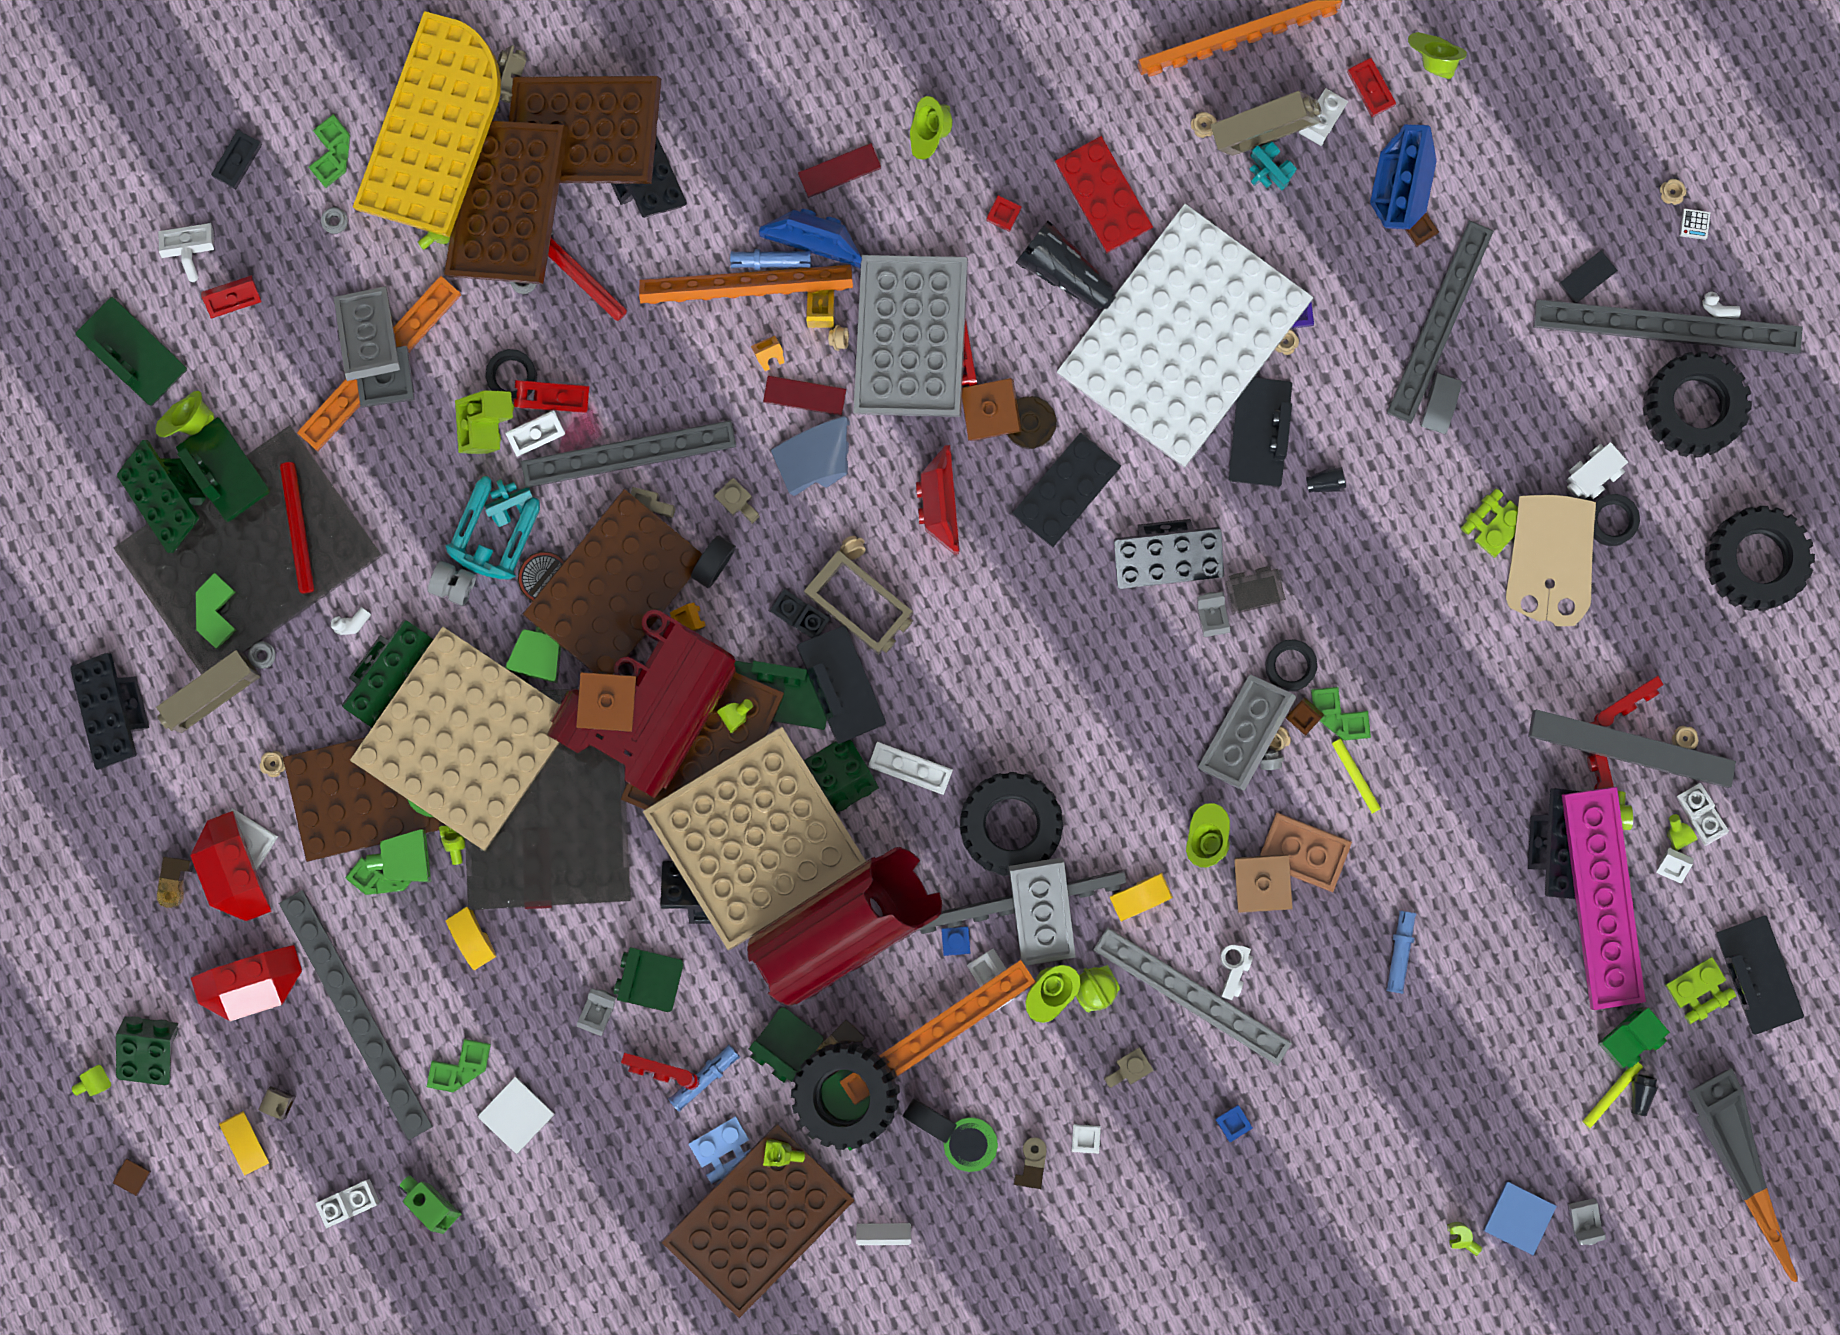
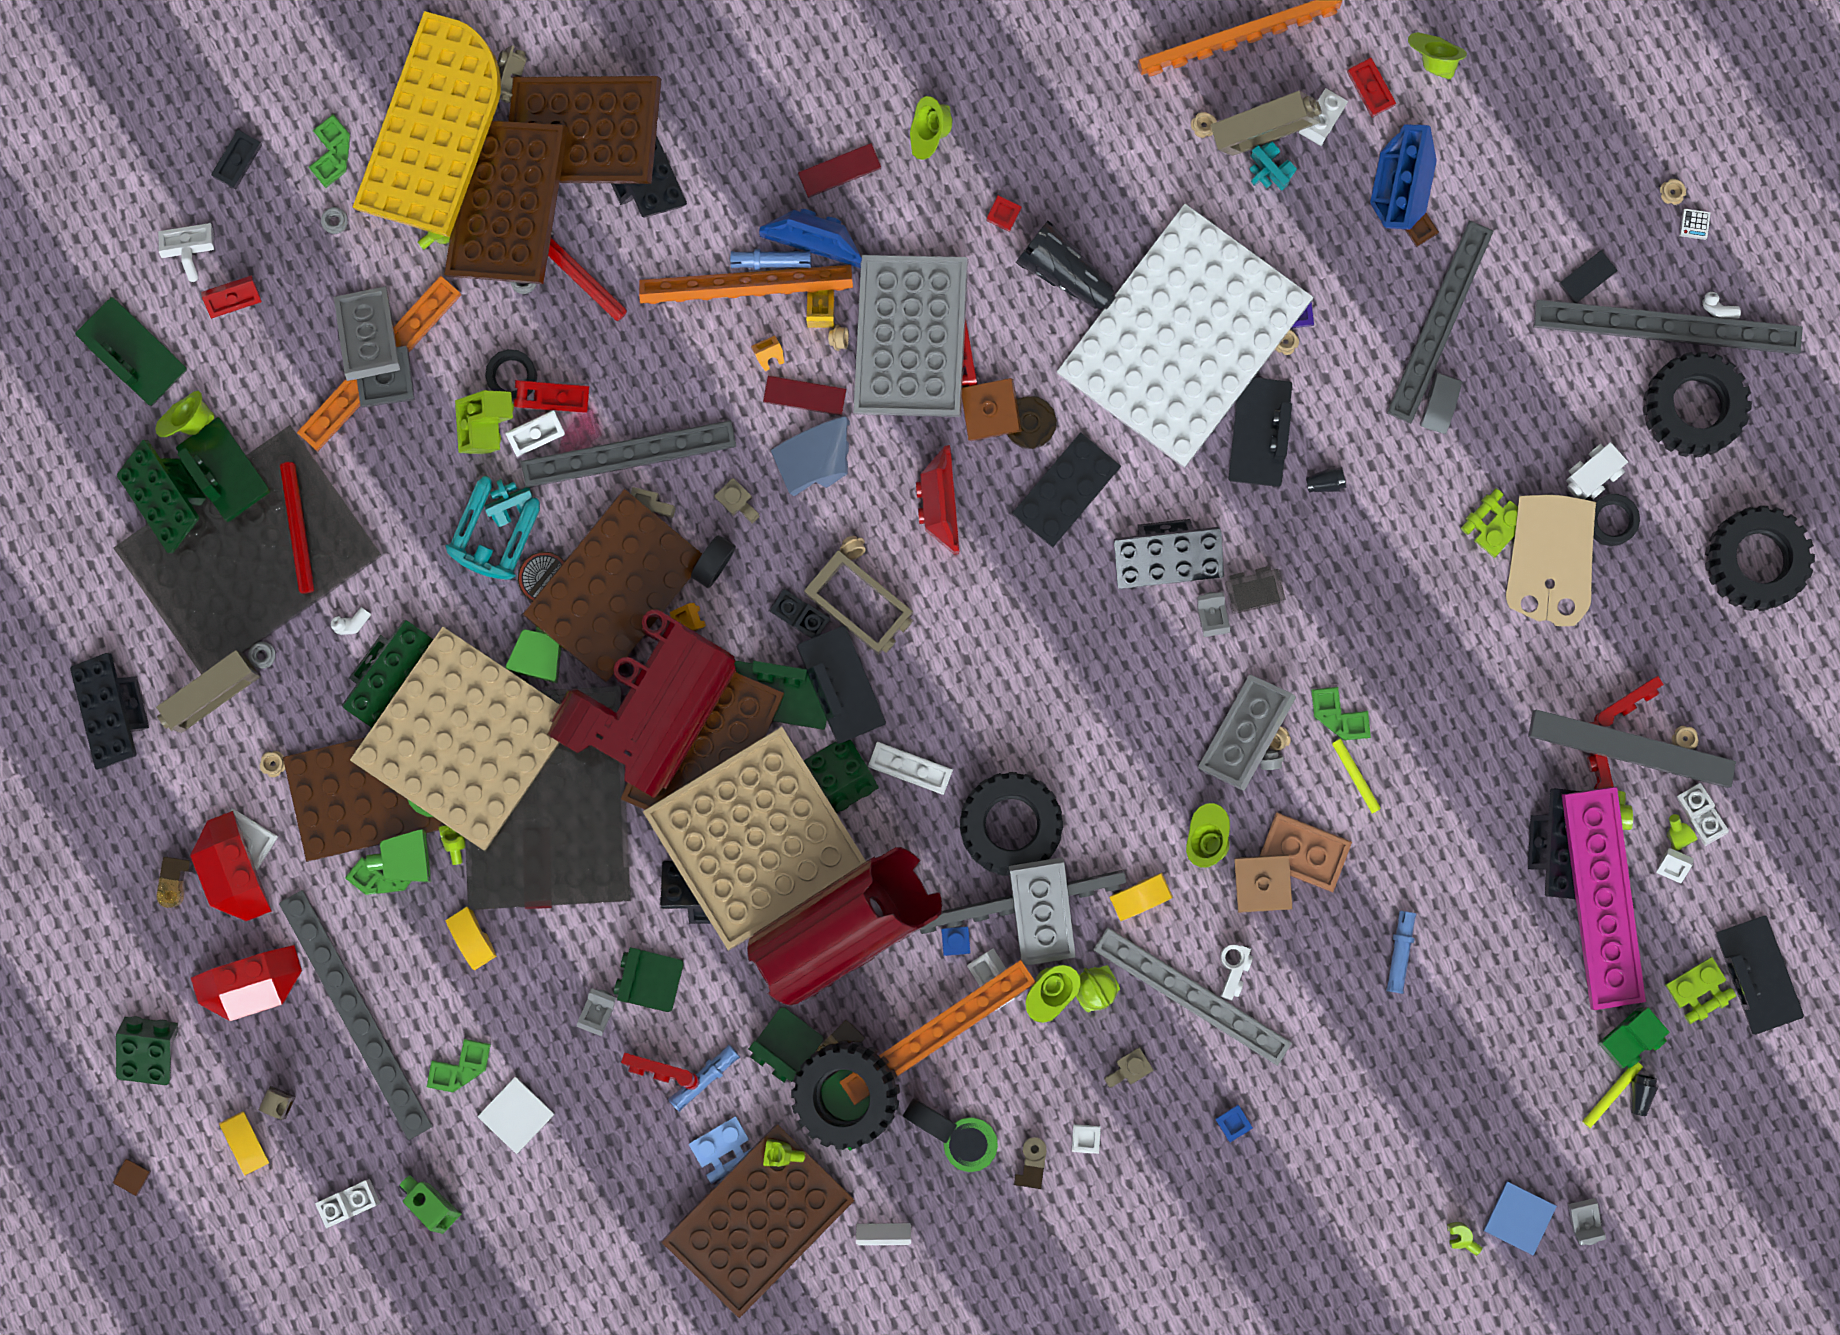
lime piece [71,1065,111,1096] -> none
bright green tile [196,573,236,649] -> none
light grey wheel [428,561,476,606] -> none
dark orange plate [576,672,636,732] -> none
lime piece [717,699,753,733] -> none
red plate [1055,136,1153,254] -> none
black tyre [1265,639,1318,691] -> none
reddish brown tile [1286,697,1324,736] -> none
dark grey plate [1687,1068,1798,1282] -> none

